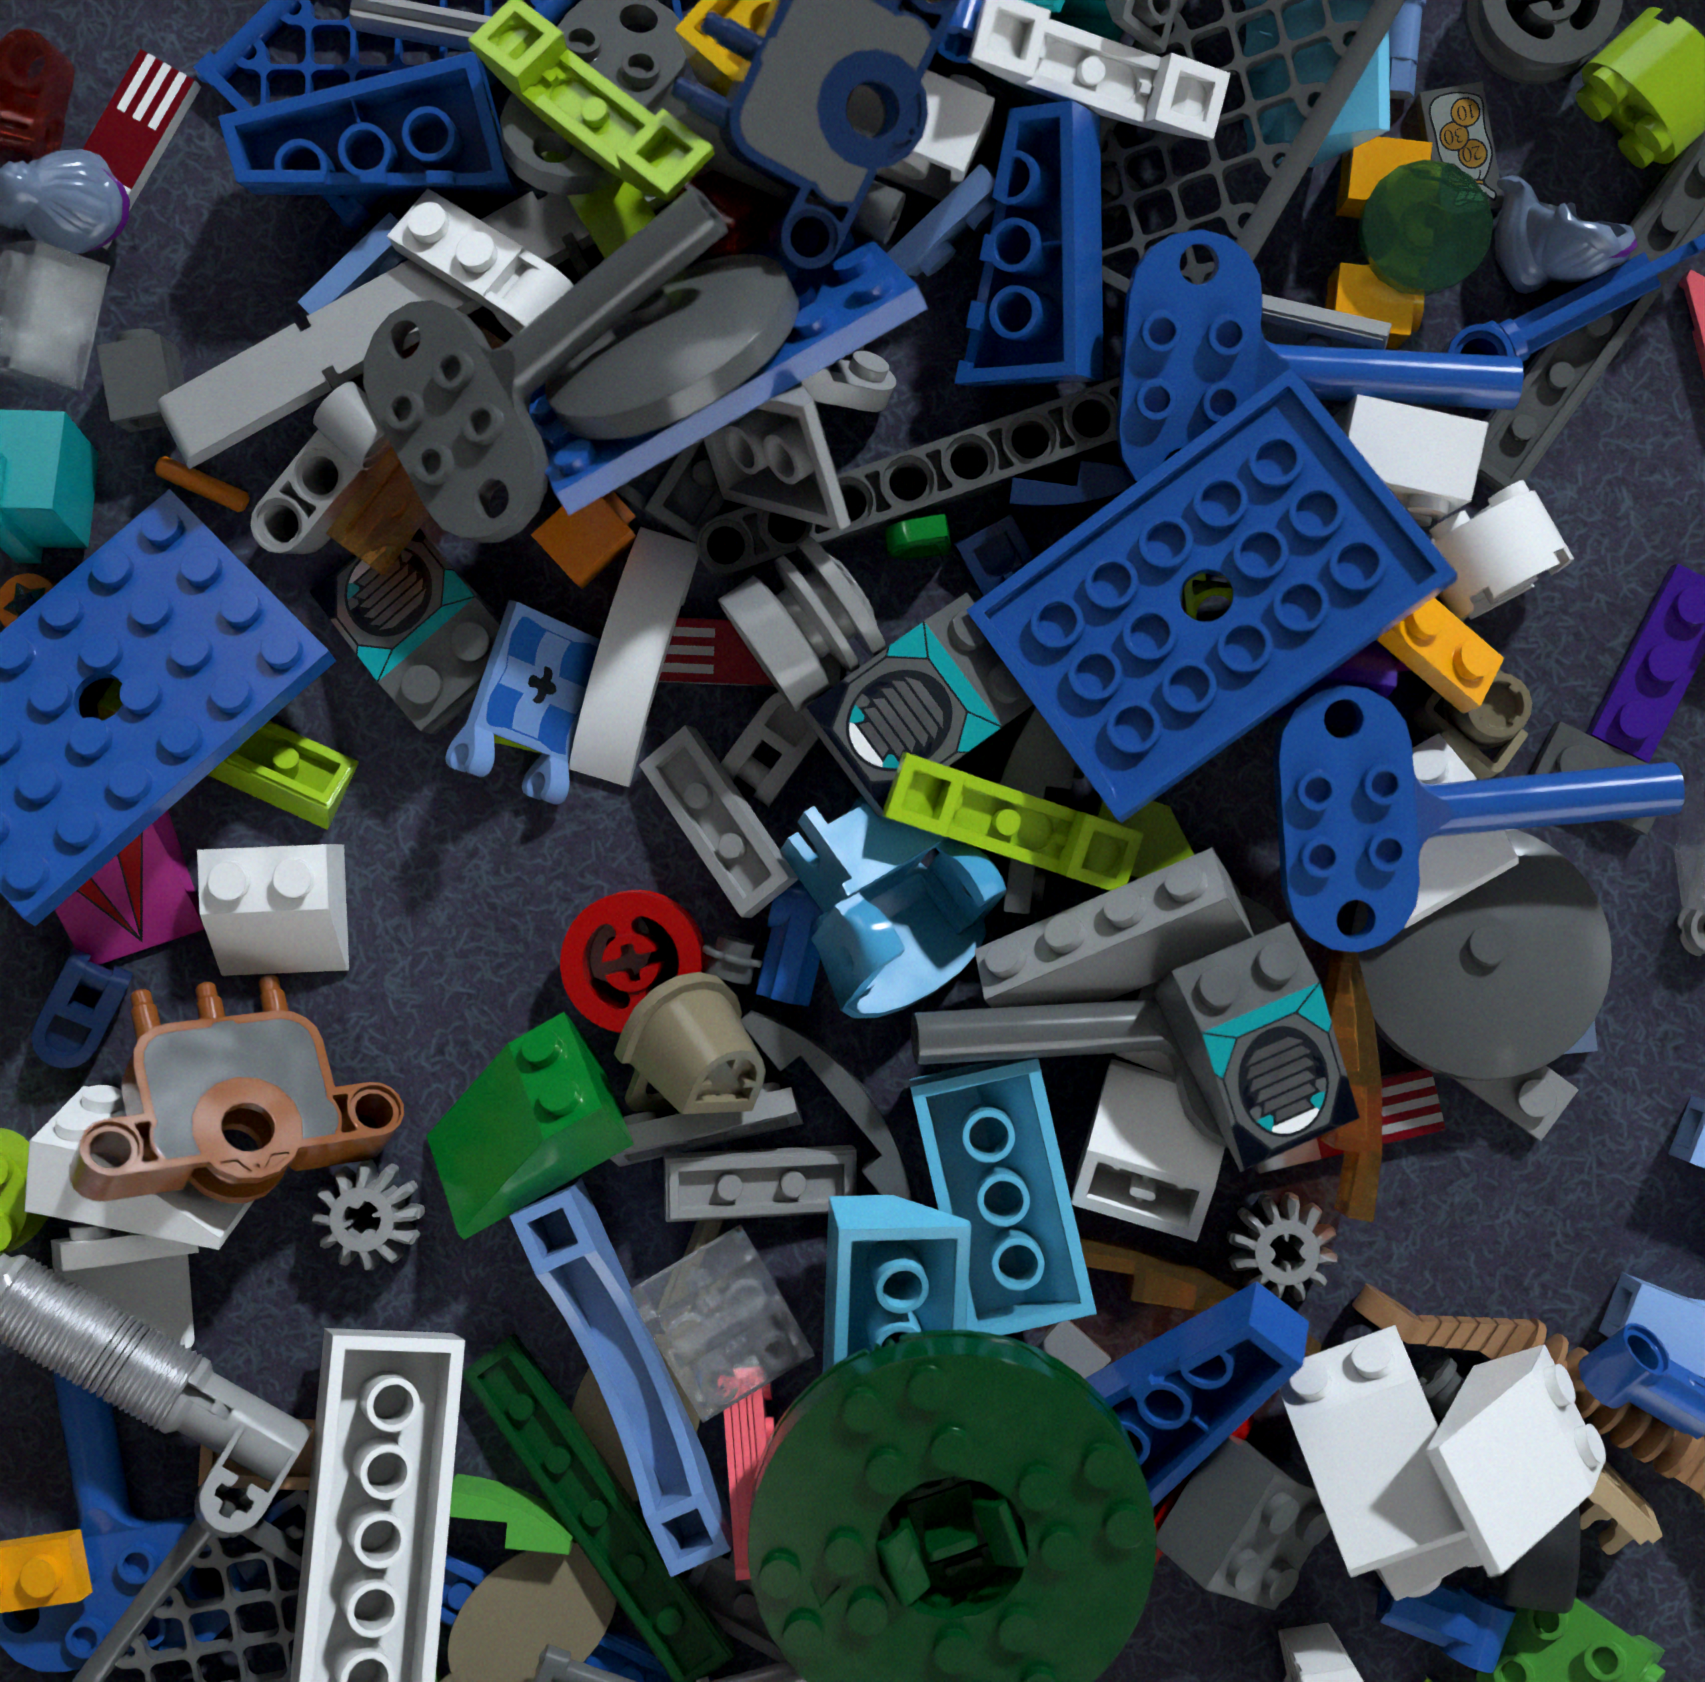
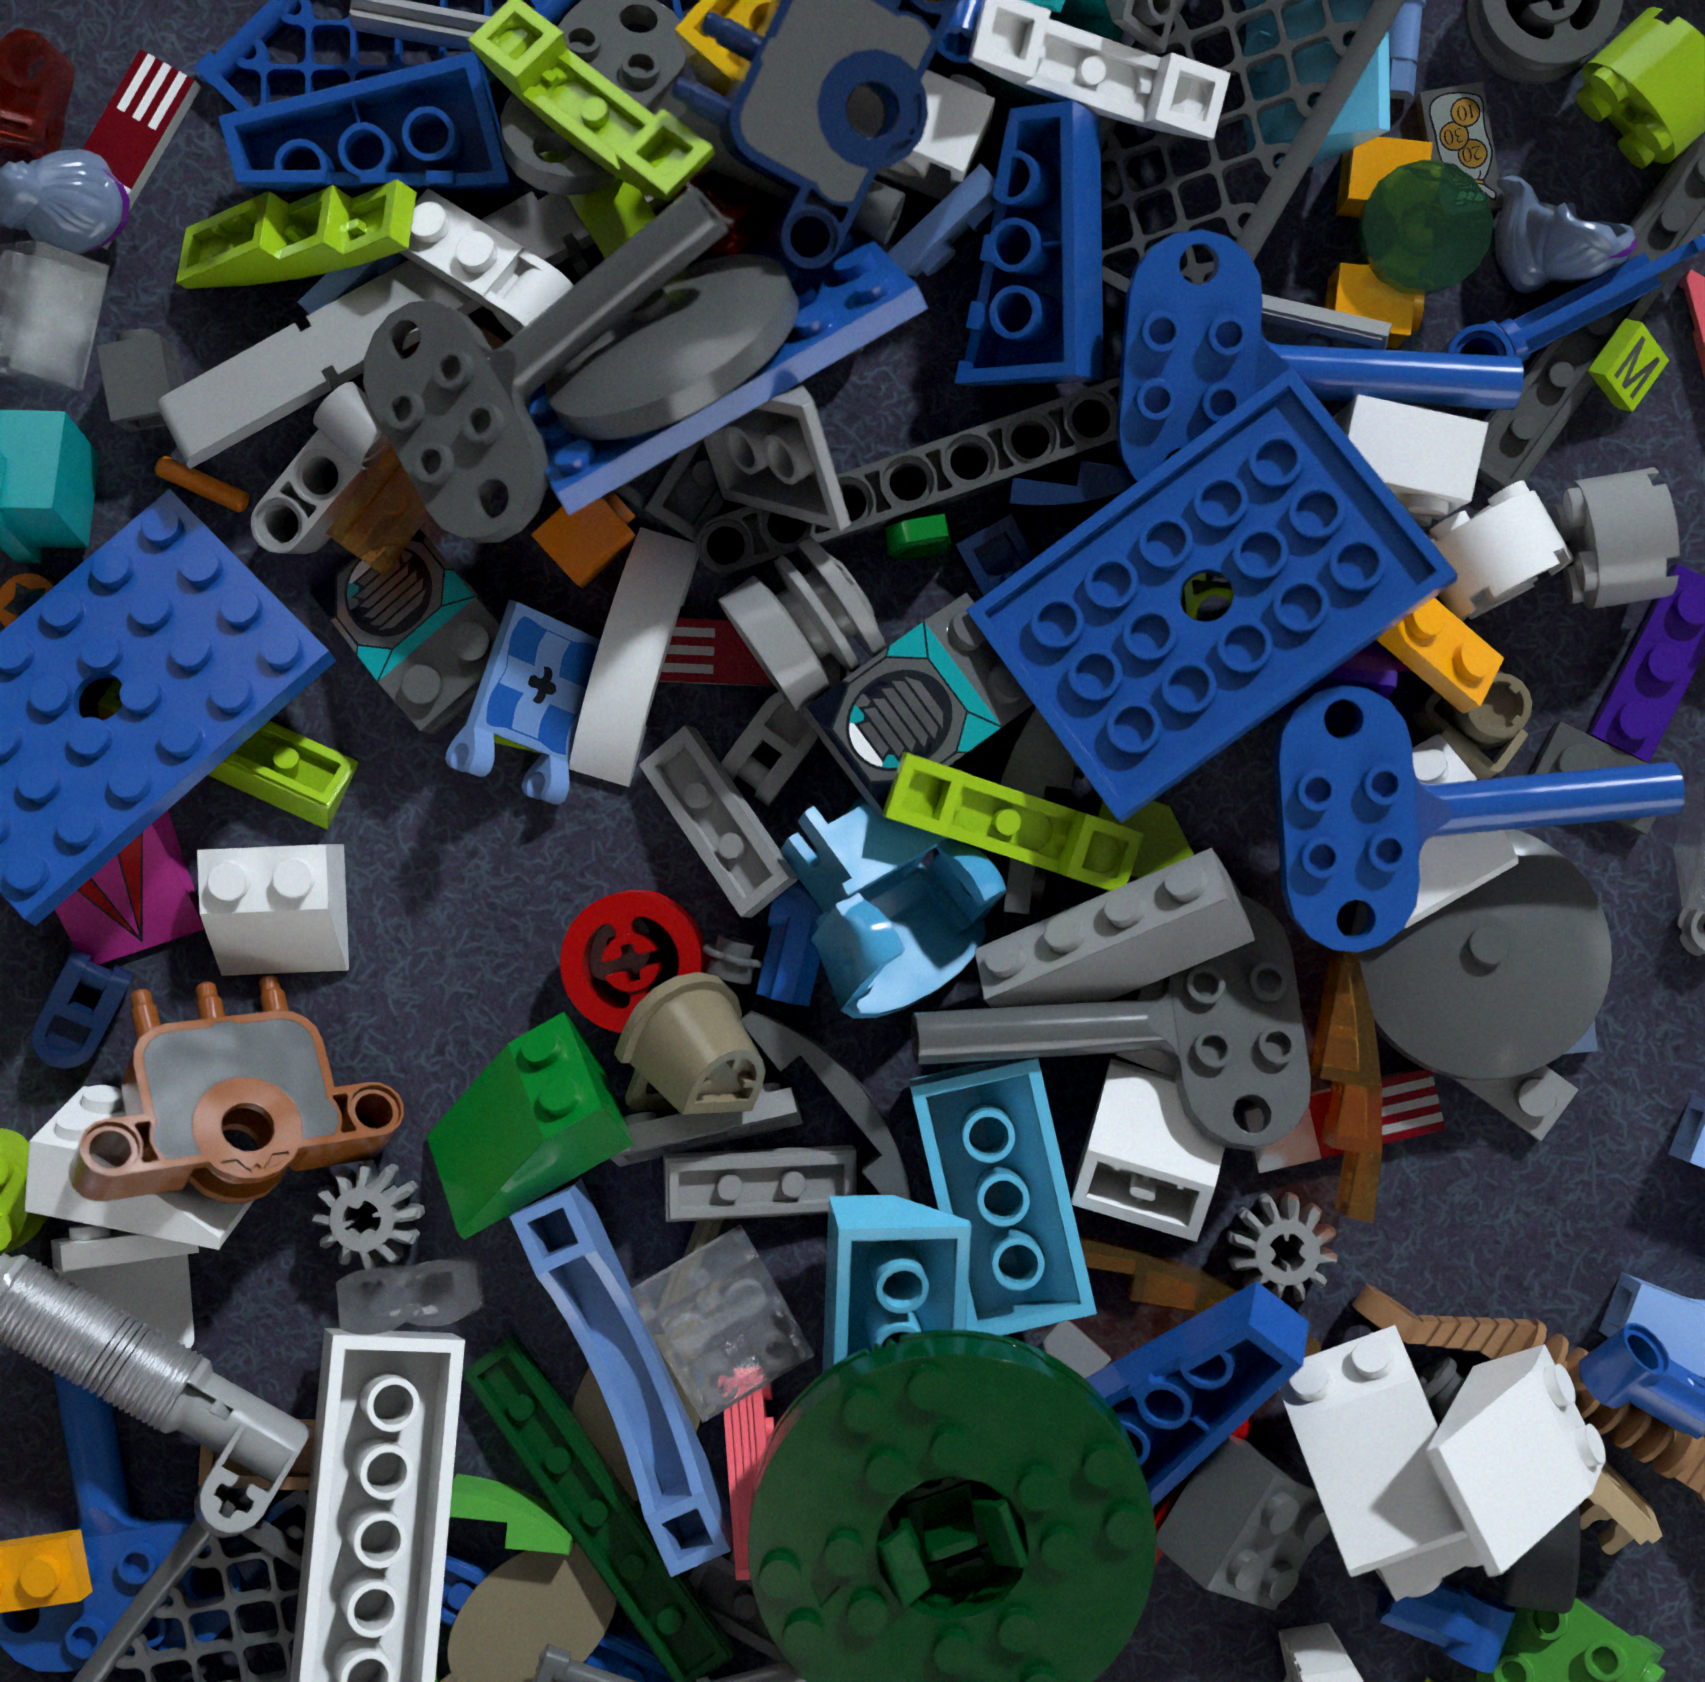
light grey plate [801,351,897,412] -> none
slope [1152,922,1360,1172] -> none
none -> lime slope [176,179,417,289]
none -> clear brick [336,1256,485,1335]
none -> light grey brick [1552,467,1680,609]
none -> lime tile [1588,319,1669,412]

